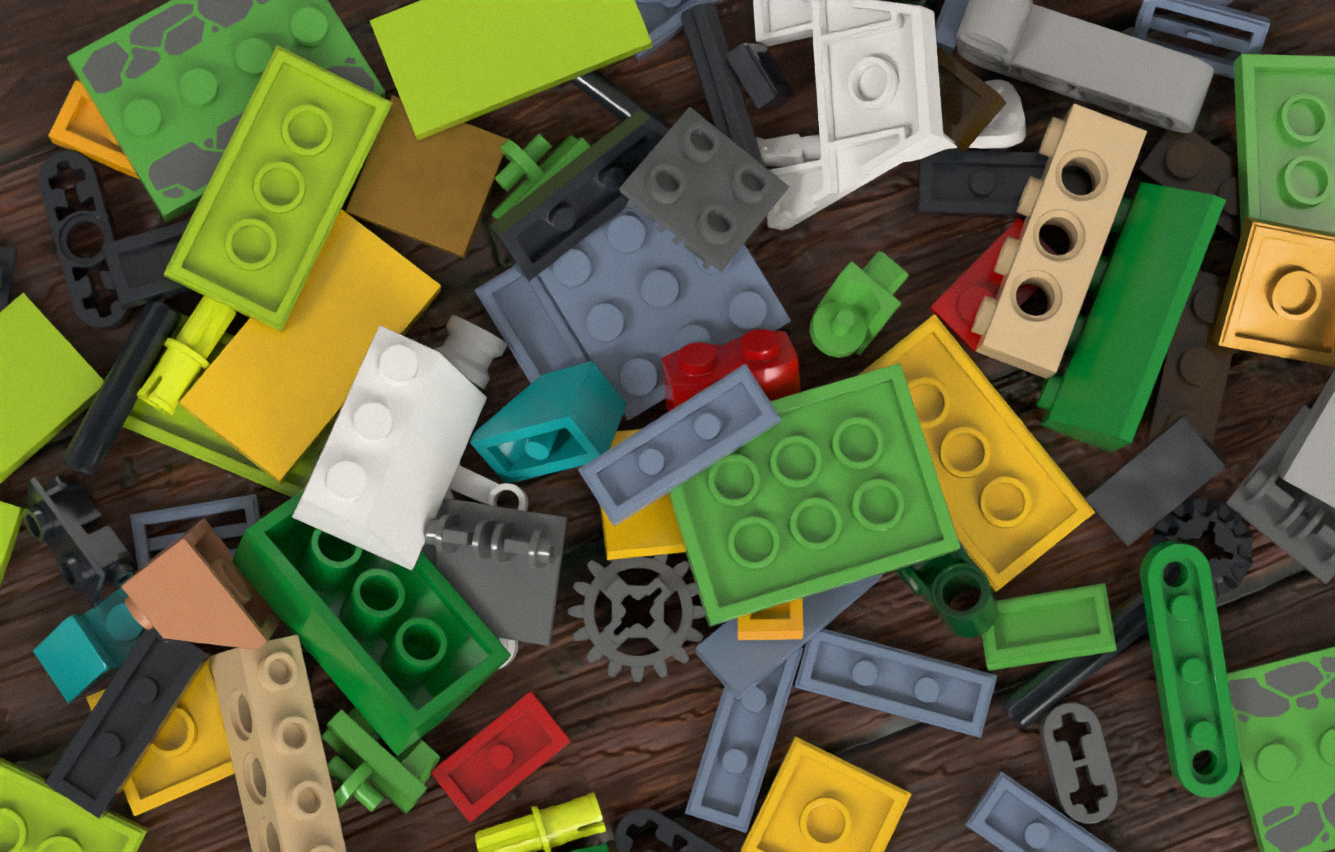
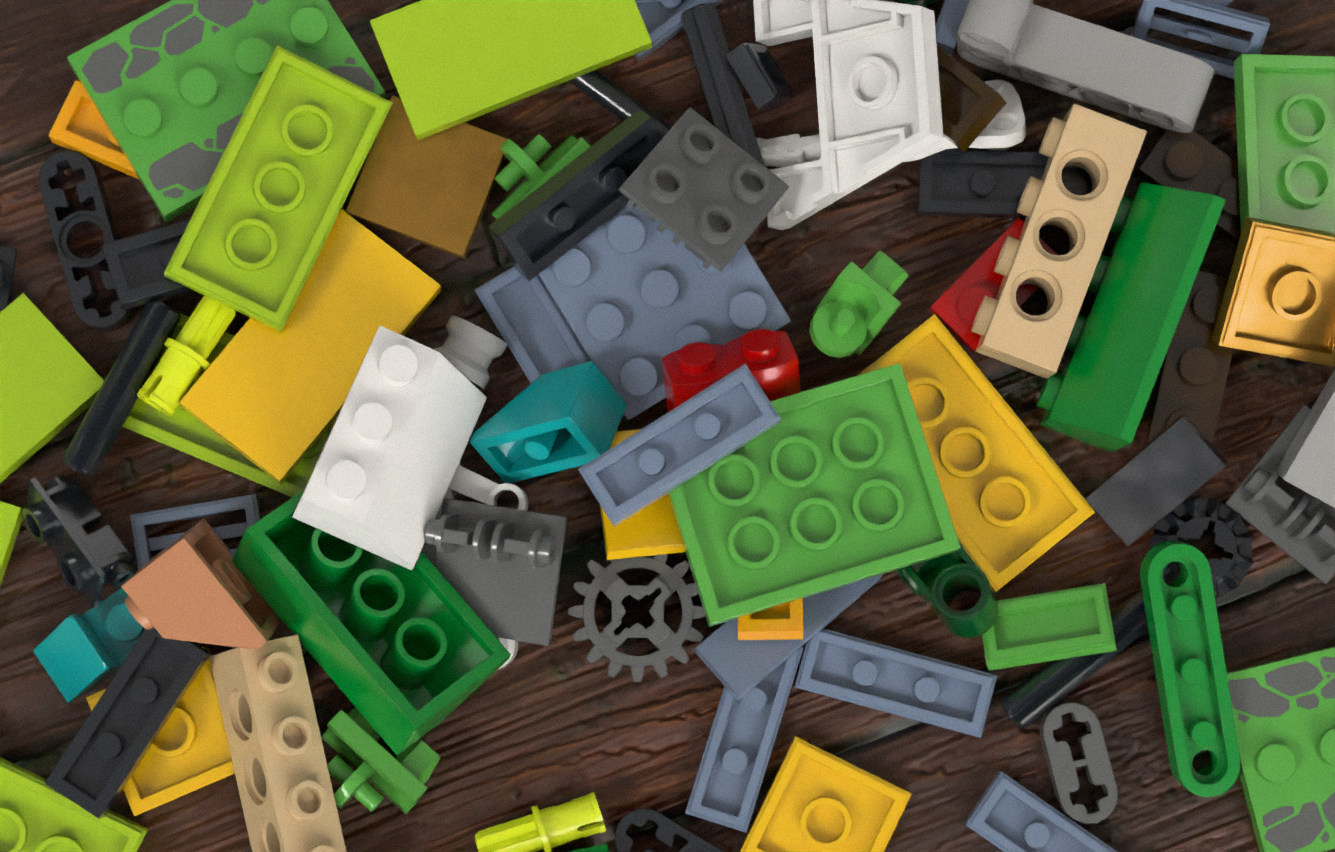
red plate [430,691,572,823] -> none

